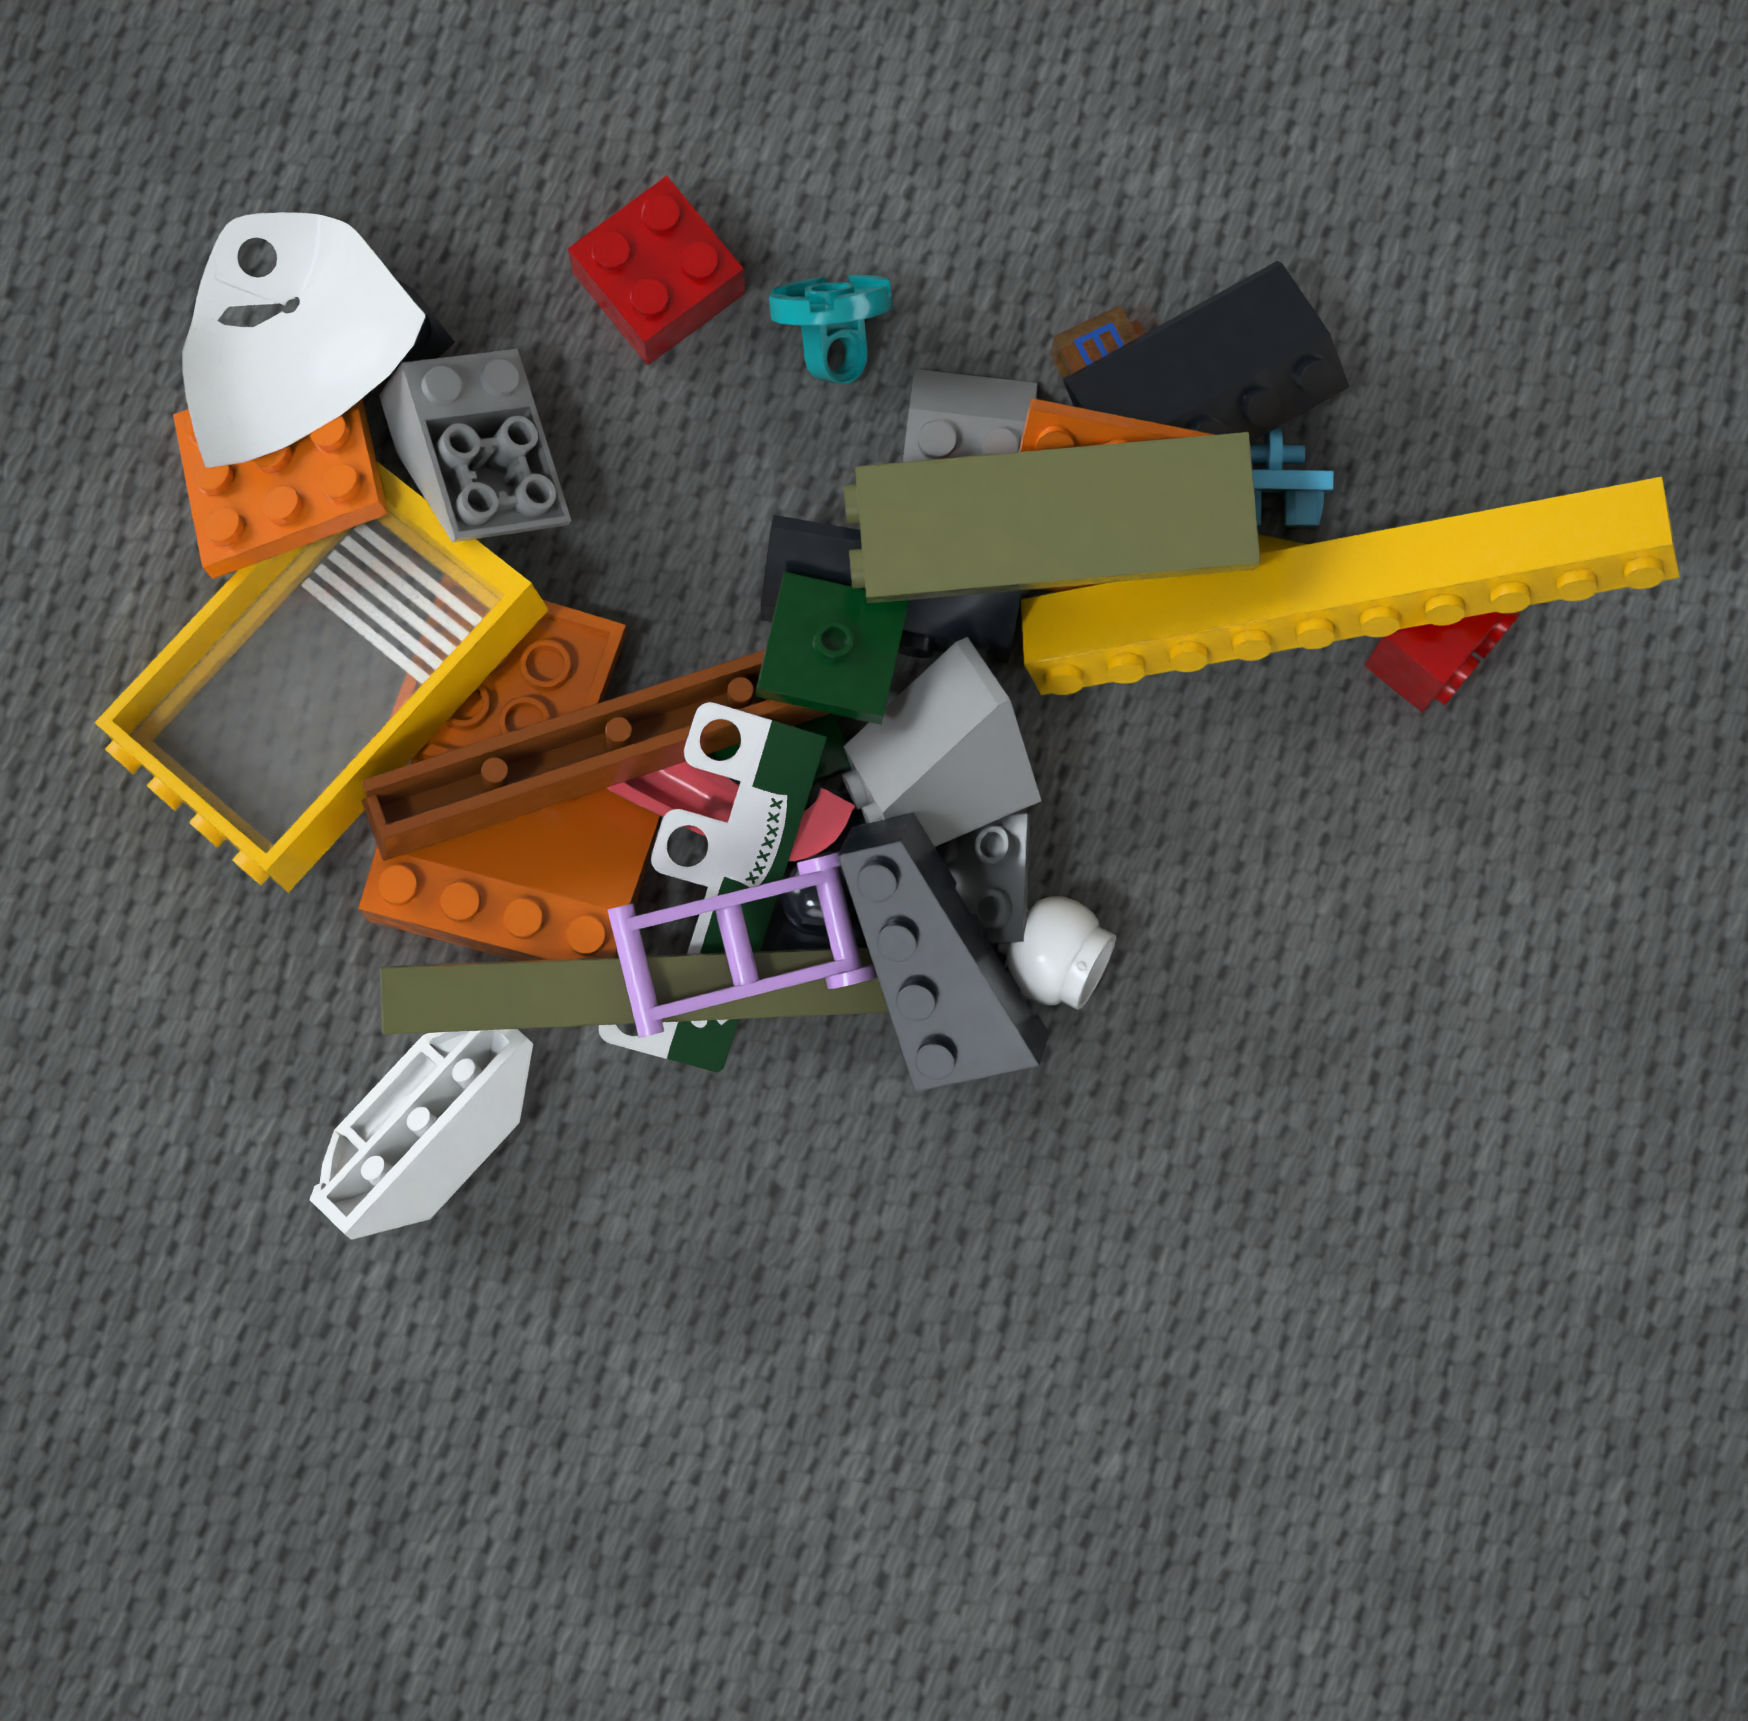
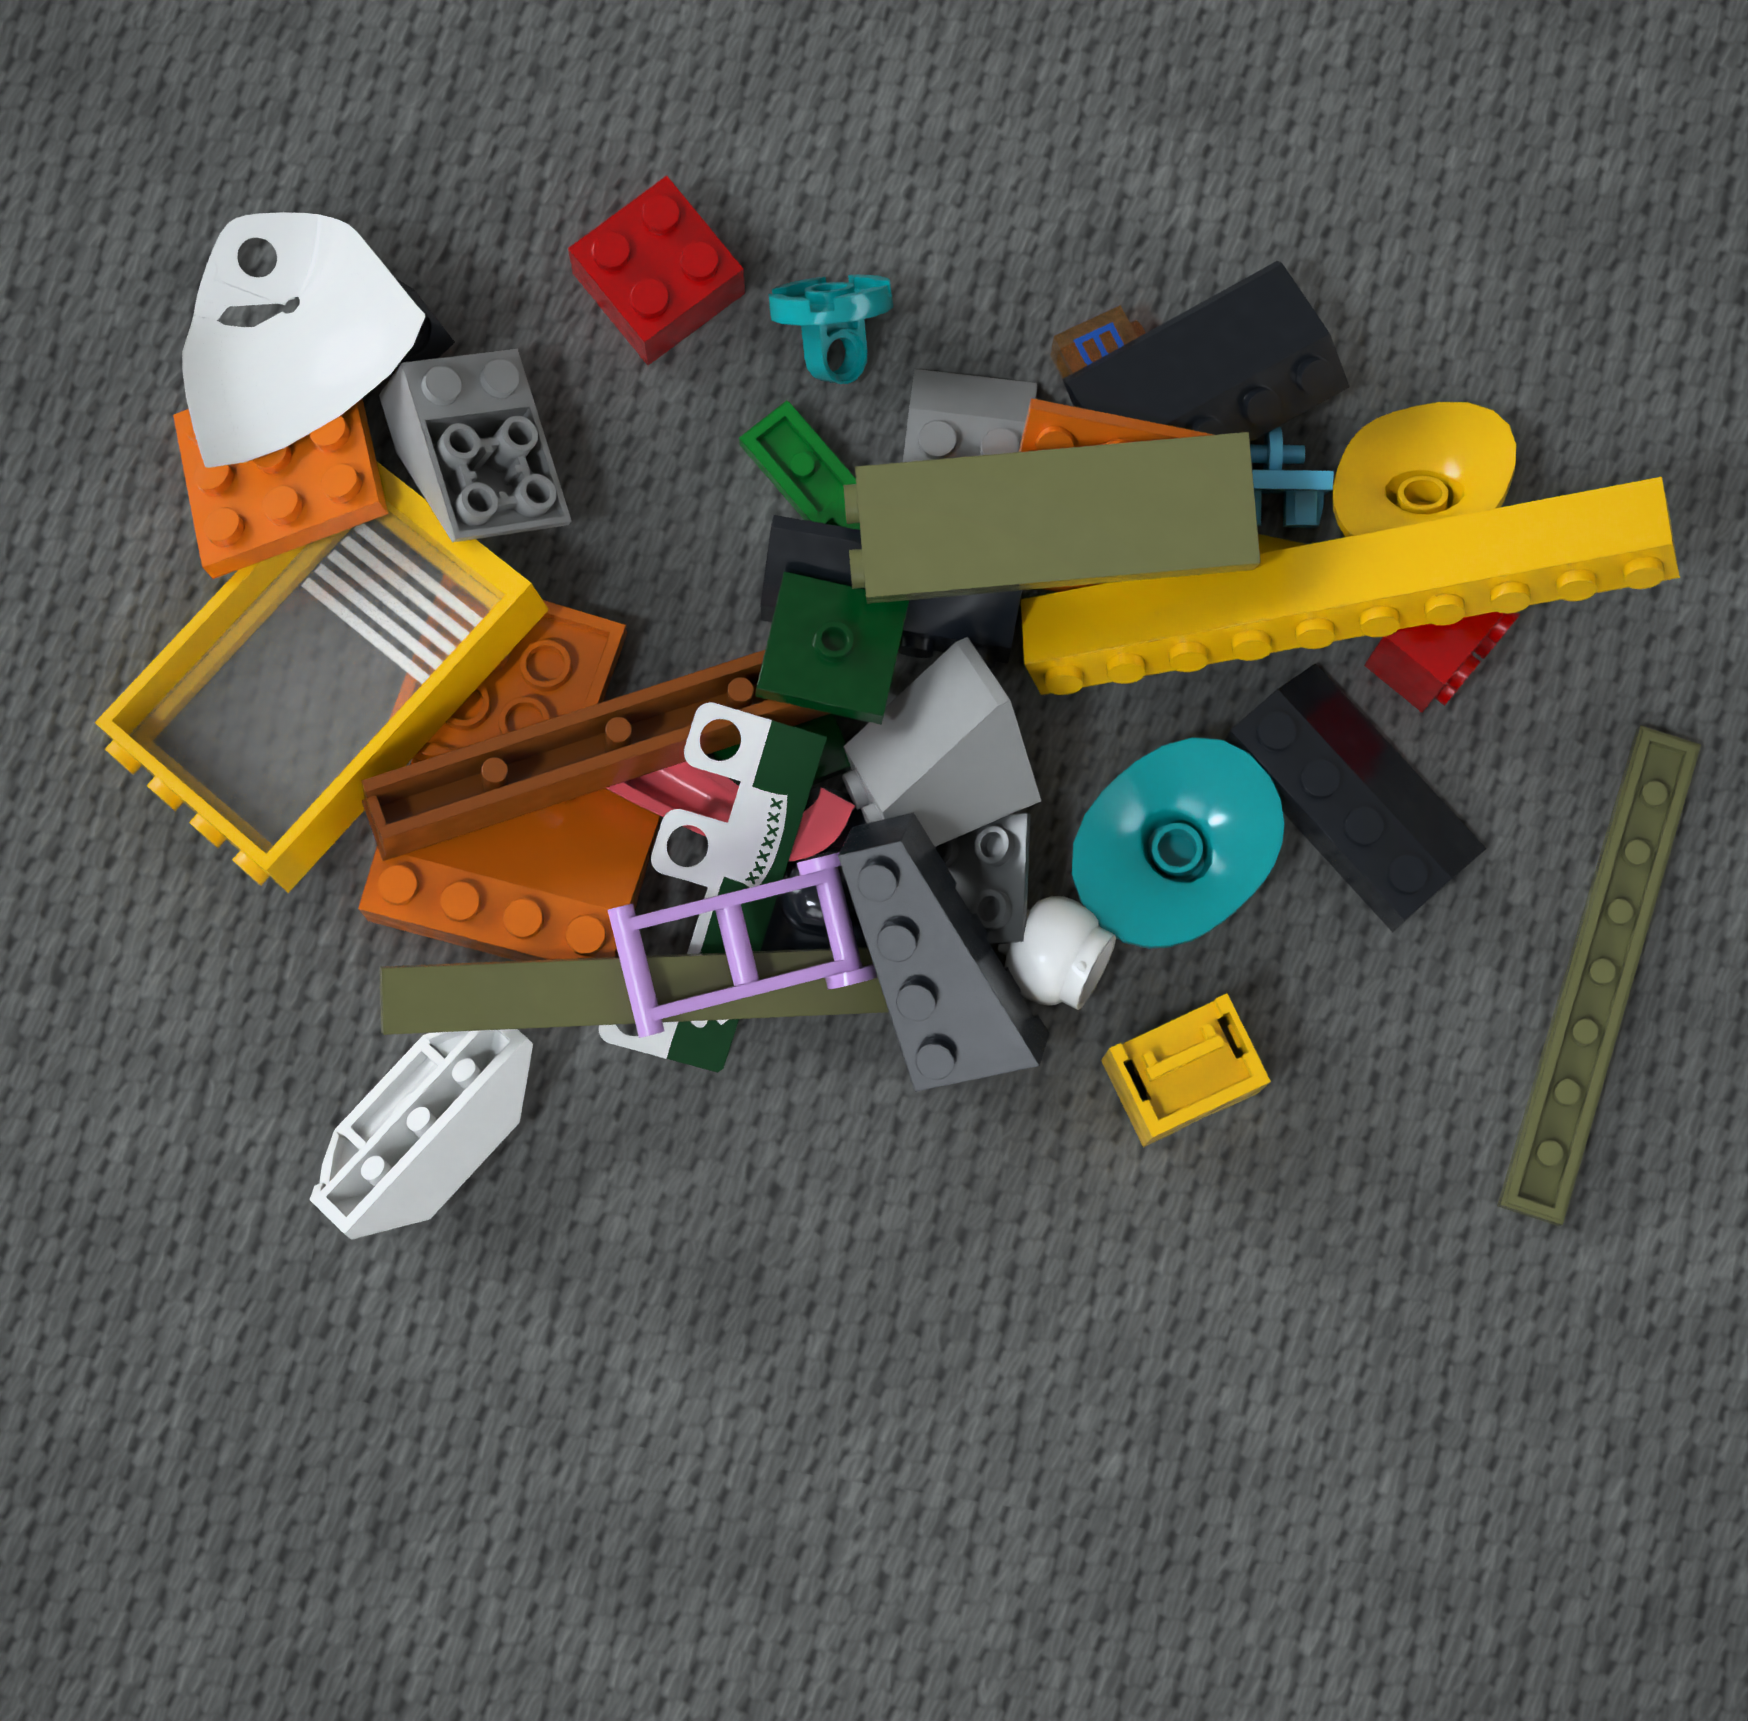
none -> green hinge [739,400,860,530]
none -> teal hat [1072,738,1284,949]
none -> yellow piece [1101,993,1271,1147]
none -> black slope [1225,663,1486,932]
none -> yellow hat [1333,402,1516,537]
none -> olive tile [1497,726,1701,1226]

